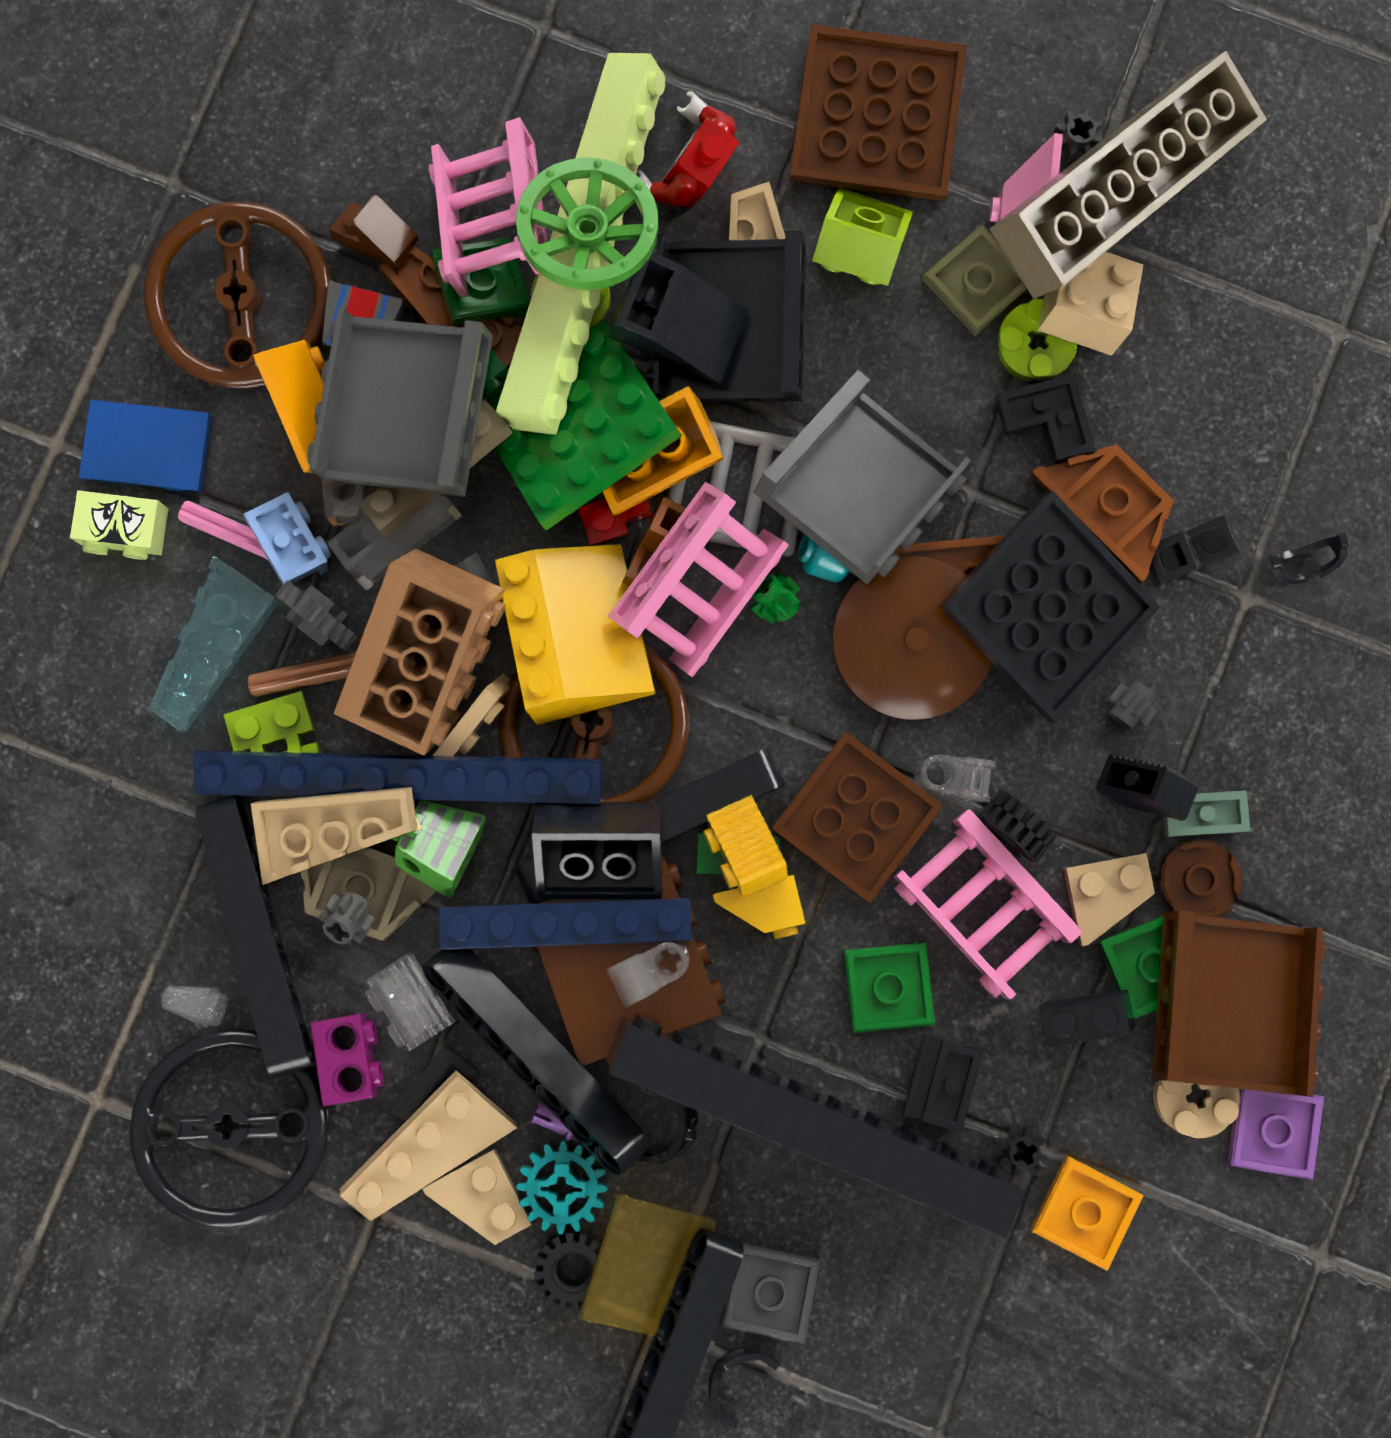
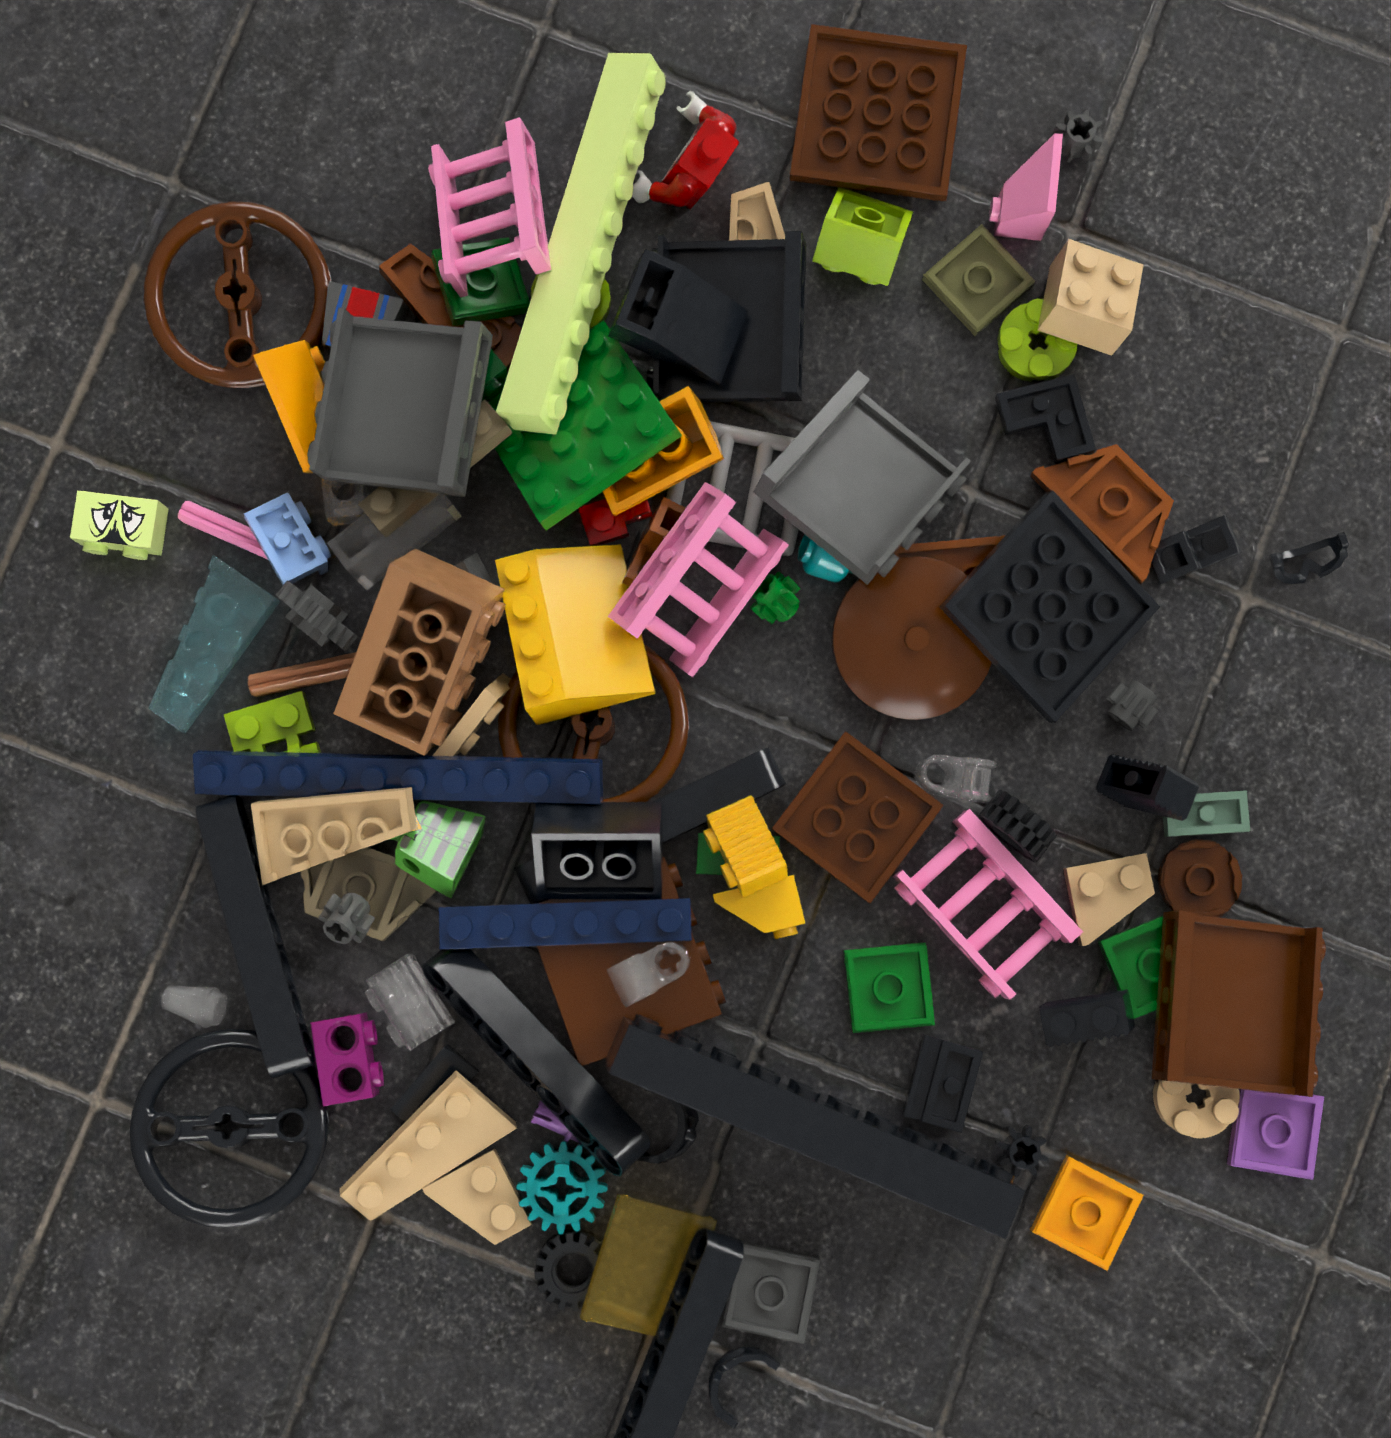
blue tile [79,400,212,494] -> none
slope [329,195,419,268] -> none
bright green wheel [516,158,658,290] -> none
dark tan brick [990,51,1267,299] -> none

